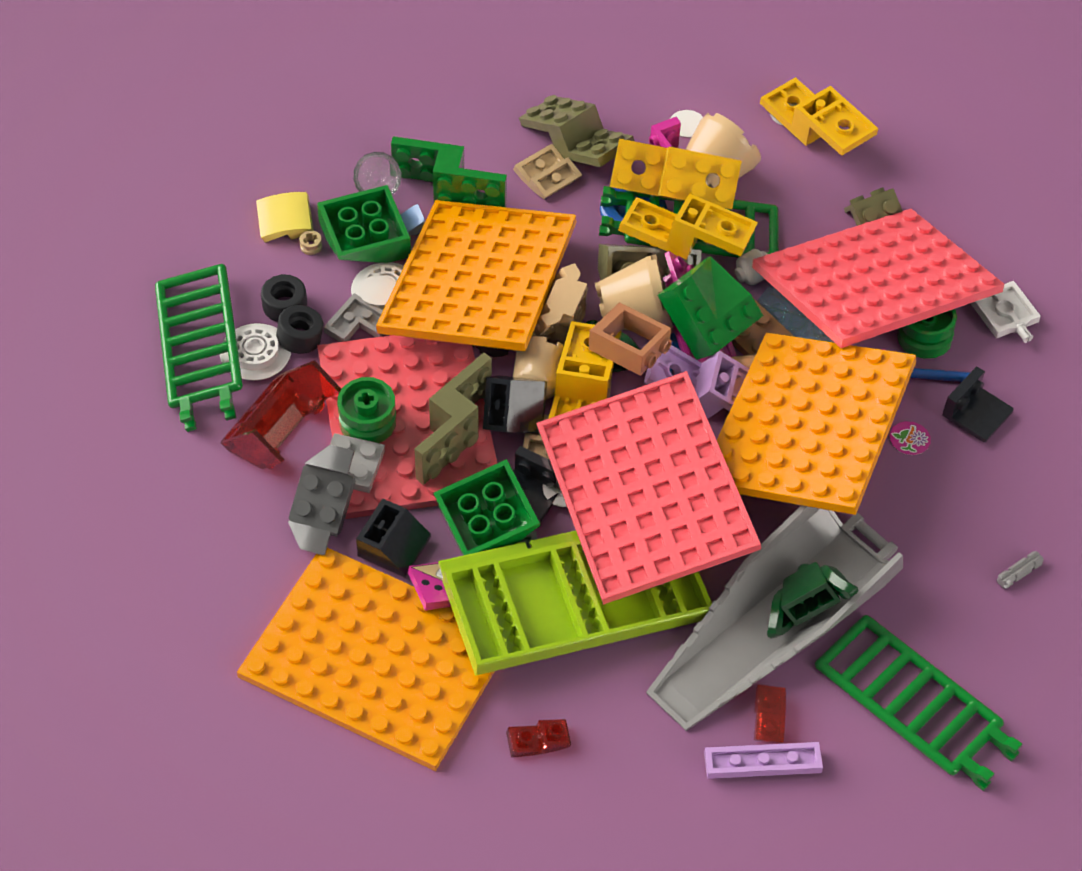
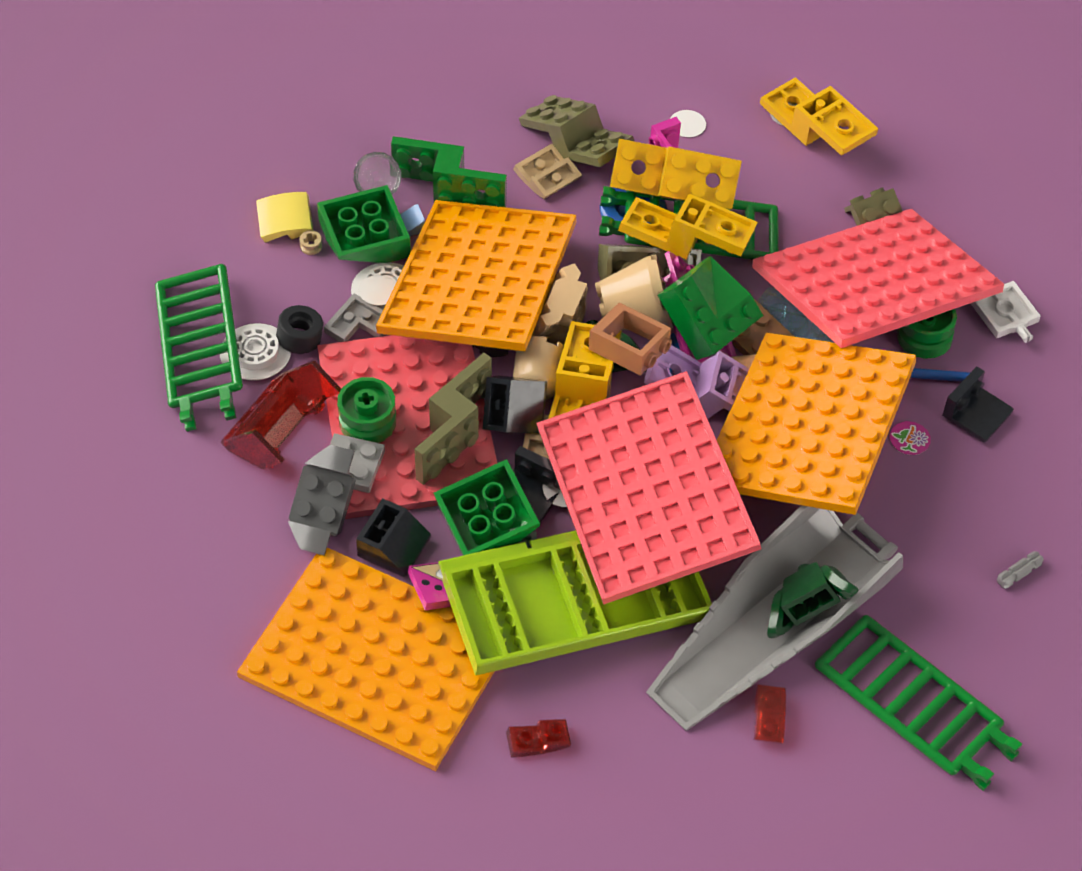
black tyre [261,274,307,322] -> none
tan cone [685,113,761,188] -> none
lavender plate [704,742,823,779] -> none
white head [735,249,767,286] -> none

